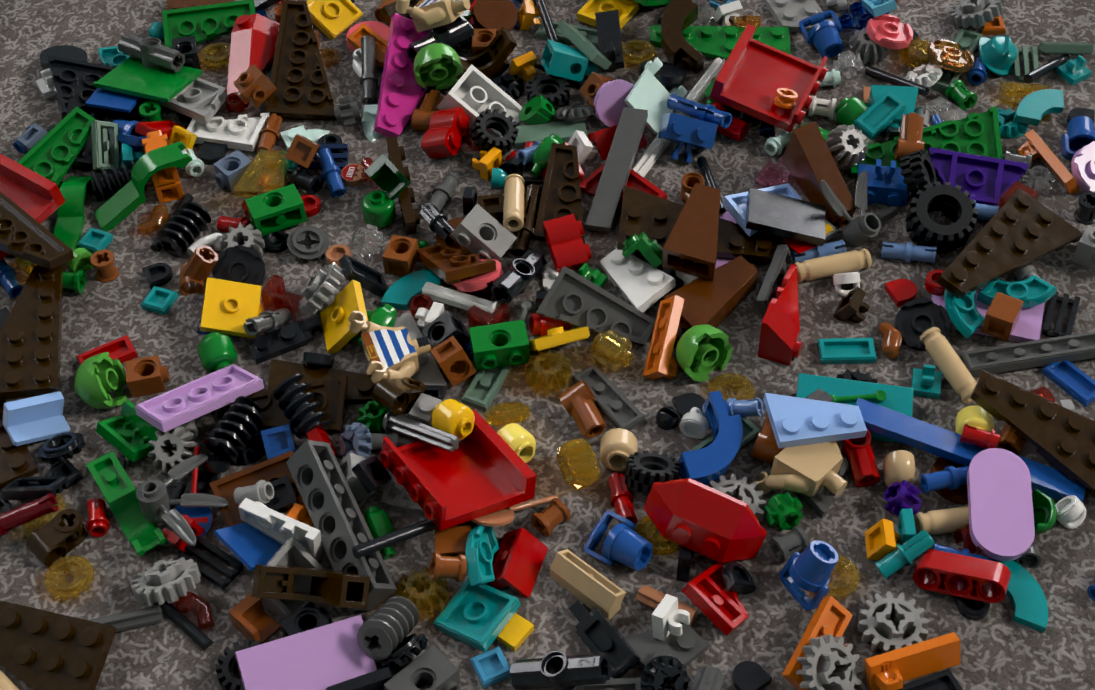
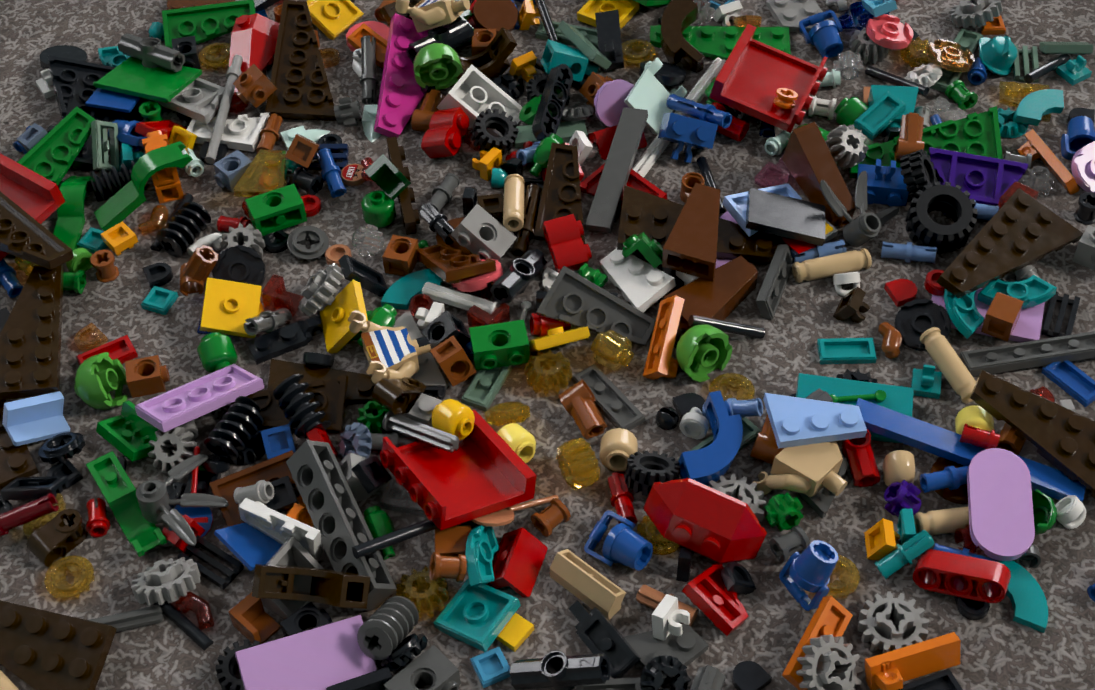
red wedge [758,264,802,366] -> none
none -> clear orange tile [74,323,108,352]
none -> light orange tile [100,221,138,256]
none -> light grey bar [205,55,243,164]
none -> black beam [532,64,573,141]
none -> black bar [688,315,765,338]

